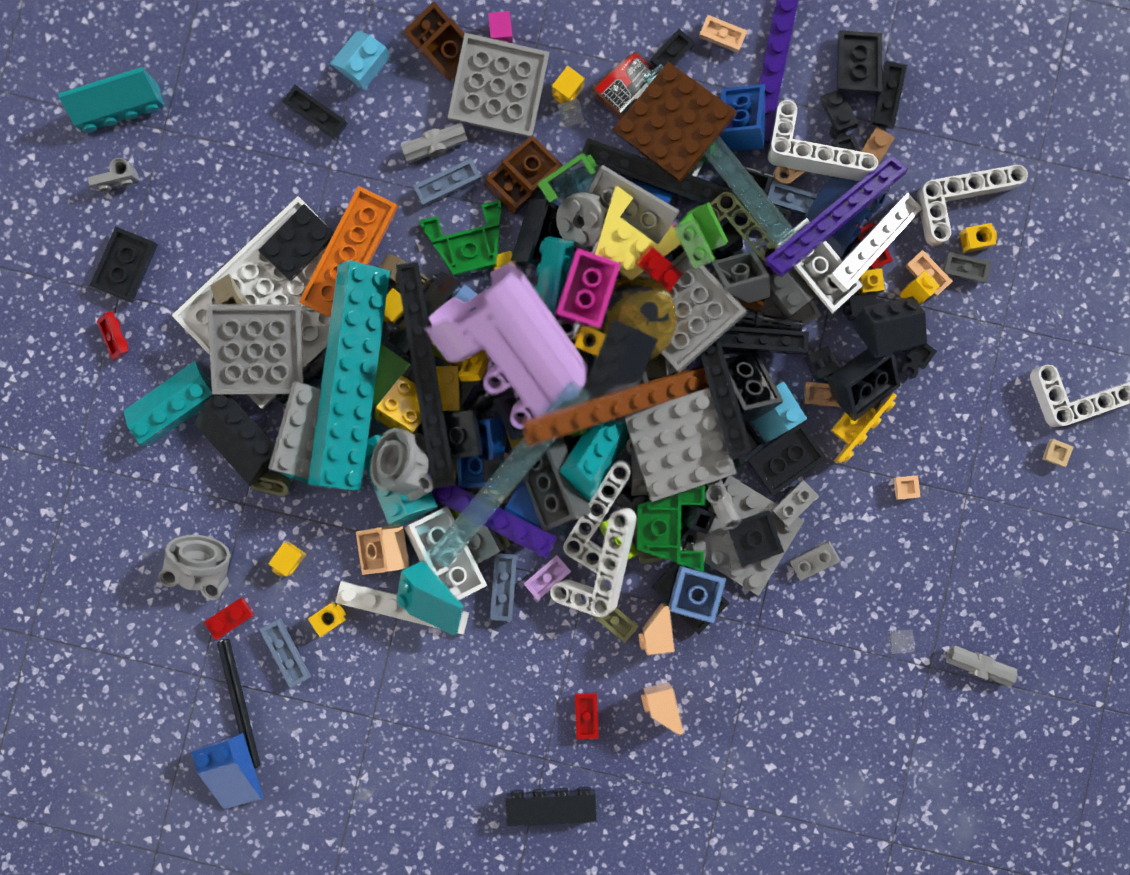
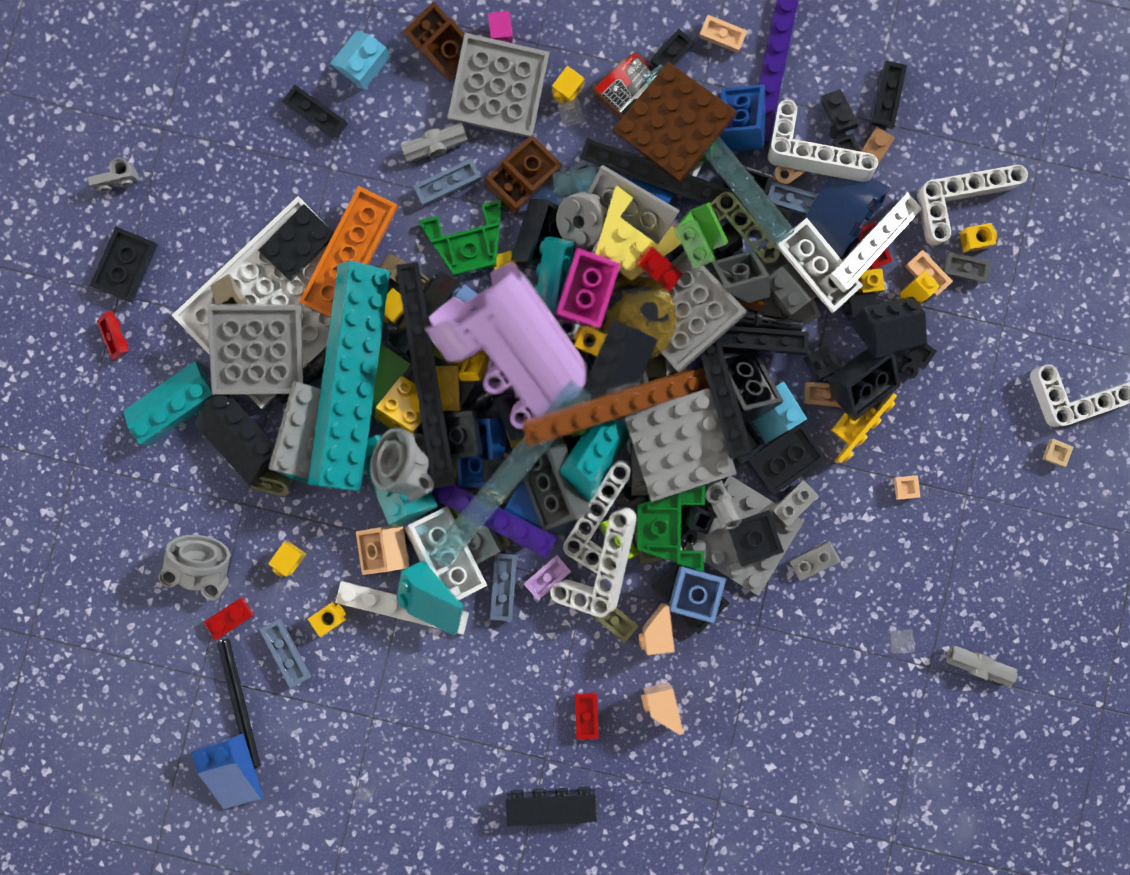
teal slope [58,67,165,133] -> none
bright green panel [537,153,597,203] -> none
dark purple plate [765,155,908,277] -> none
black plate [837,30,882,96] -> none

